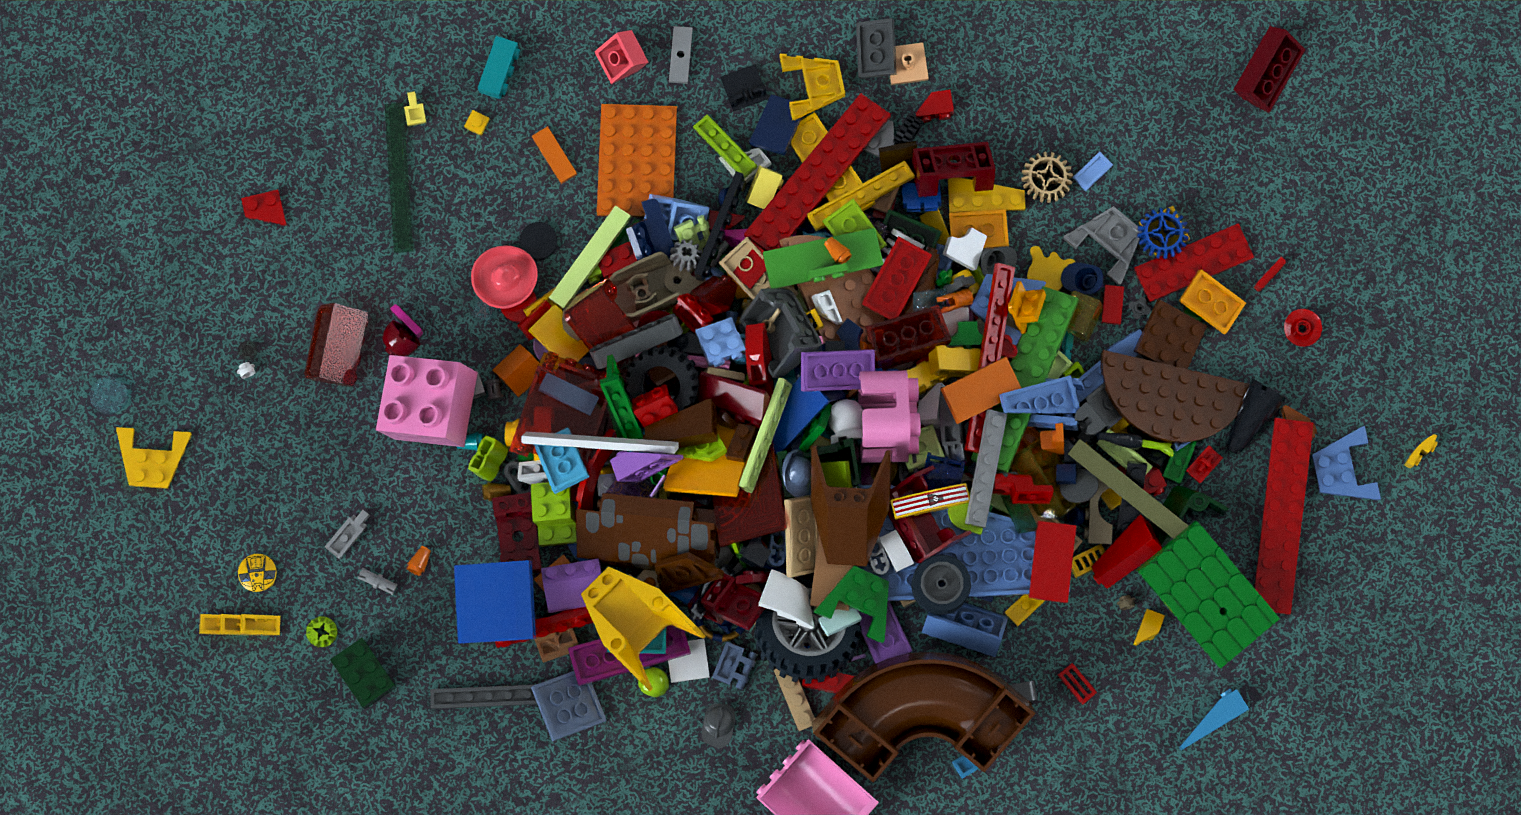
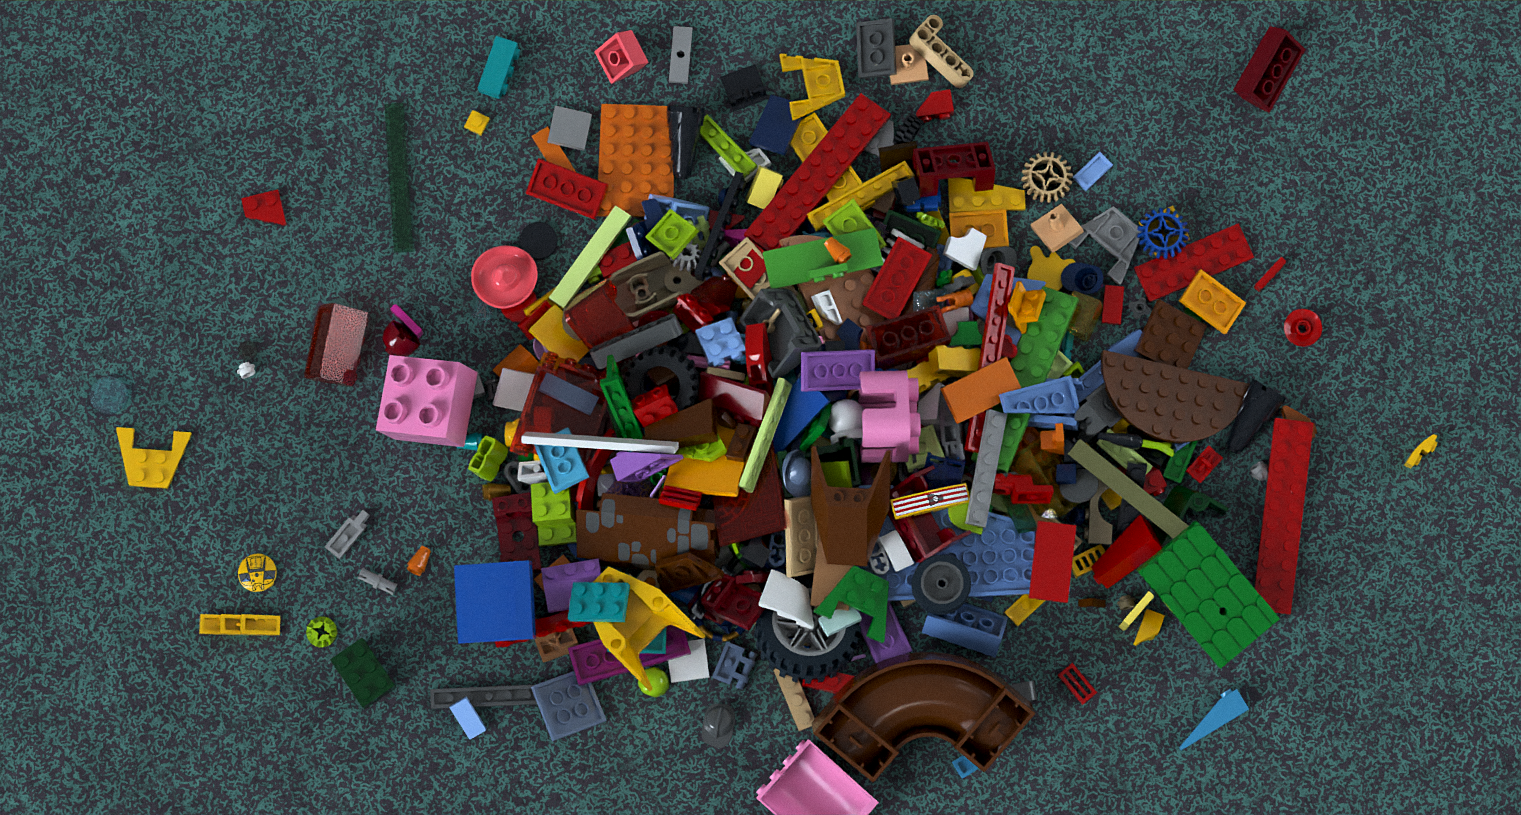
light yellow plate [404,91,427,126] -> none
medium blue wing [1311,426,1381,500] -> none
none -> light blue tile [449,696,487,739]
none -> white tile [493,368,540,413]
none -> red tile [525,158,609,220]
none -> light grey tile [547,106,592,151]
none -> teal plate [567,582,630,622]
none -> lime plate [645,209,699,260]
none -> red tile [658,485,702,511]
none -> black cone [667,106,705,179]
none -> black brick [891,175,921,206]
none -> tan beam [909,15,973,88]
none -> lime gear [915,212,945,230]
none -> light nougat tile [1030,204,1084,253]
none -> reddish brown tile [1078,598,1106,608]
none -> light yellow tile [1118,591,1154,631]
none -> light grey plate [1250,461,1268,481]

